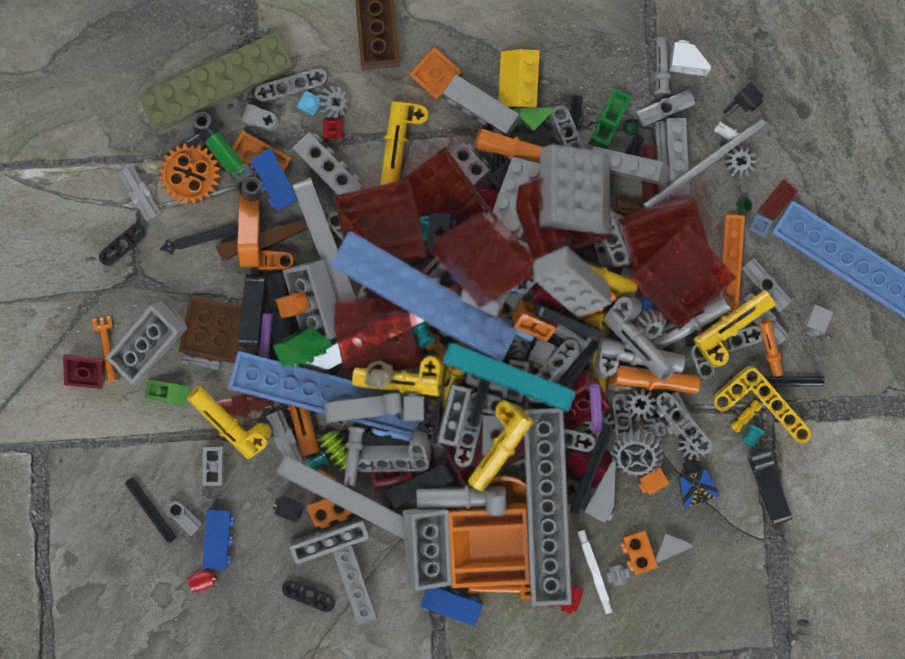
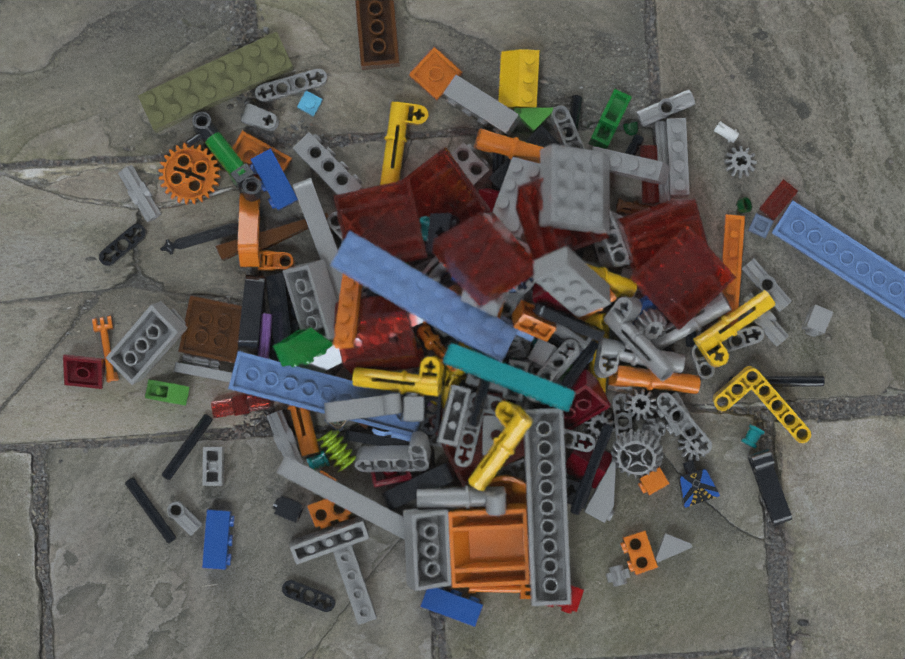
yellow piece [187,386,272,459] -> none
red brick [187,568,217,593] -> none
orange brick [276,291,310,318] -> none
light grey gear [316,86,349,118] -> none
red tile [323,119,342,140] -> none
light grey pin [343,427,365,487] -> none
dark tan piece [364,361,394,389] -> none
teal bush [412,322,436,348] -> none
white piece [577,530,613,614] -> none
medium lavender axle [590,384,603,433] -> none
light grey piece [643,119,765,211] -> none
light grey pin [654,37,671,96] -> none
white slope [669,40,711,76] -> none
black piece [722,82,764,117] -> none
yellow axle [730,400,762,433] -> none
orange pin [760,319,783,377] -> none
none -> black axle [162,414,213,480]
none -> light grey beam [174,362,232,382]
none -> orange plate [333,273,362,349]

